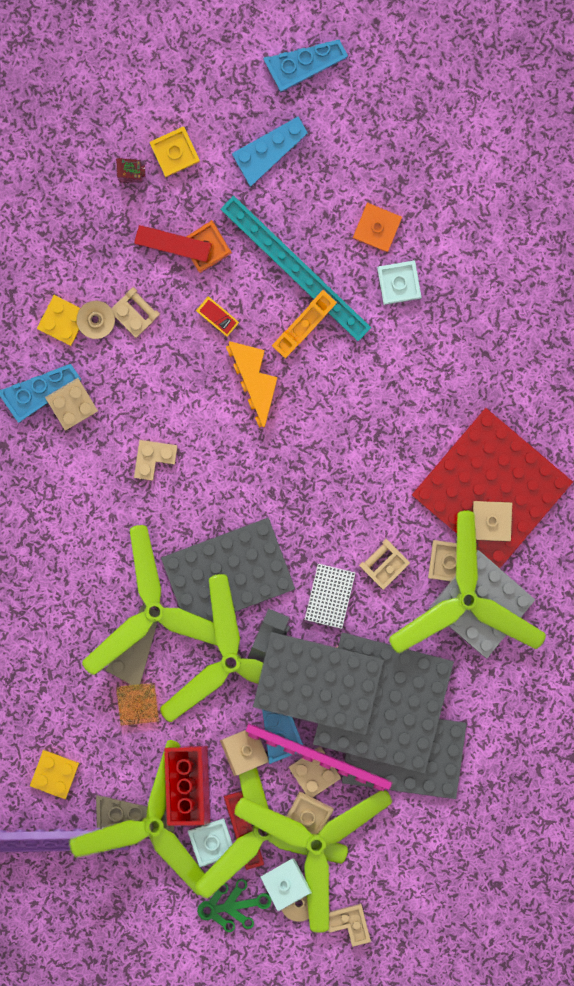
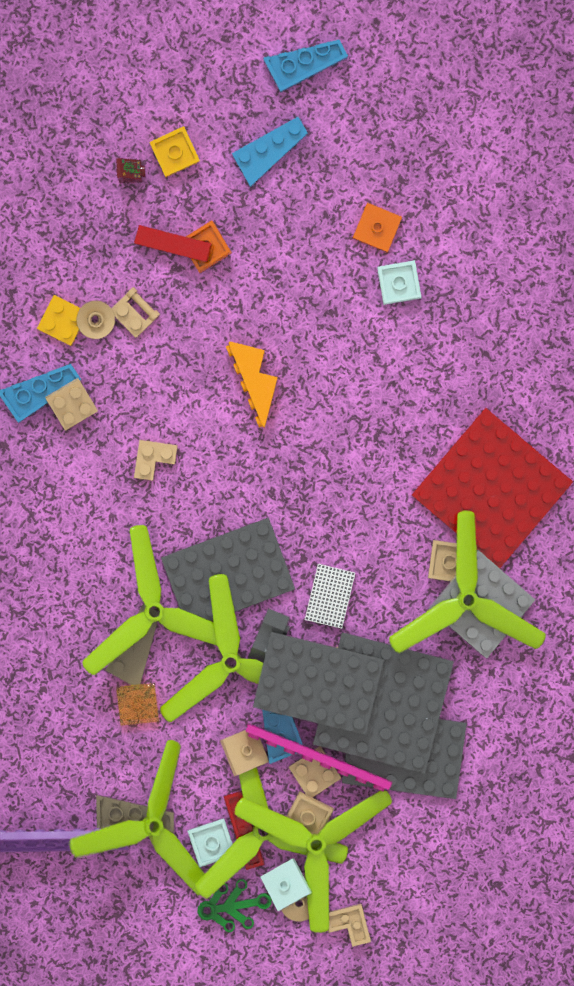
yellow plate [30,750,79,800] -> none
red slope [164,746,210,826] -> none
slope [196,296,239,337] -> none
teal plate [220,195,371,342] -> none
light orange slope [271,290,337,359] -> none
tan plate [359,539,410,590] -> none
tan plate [473,501,512,541] -> none

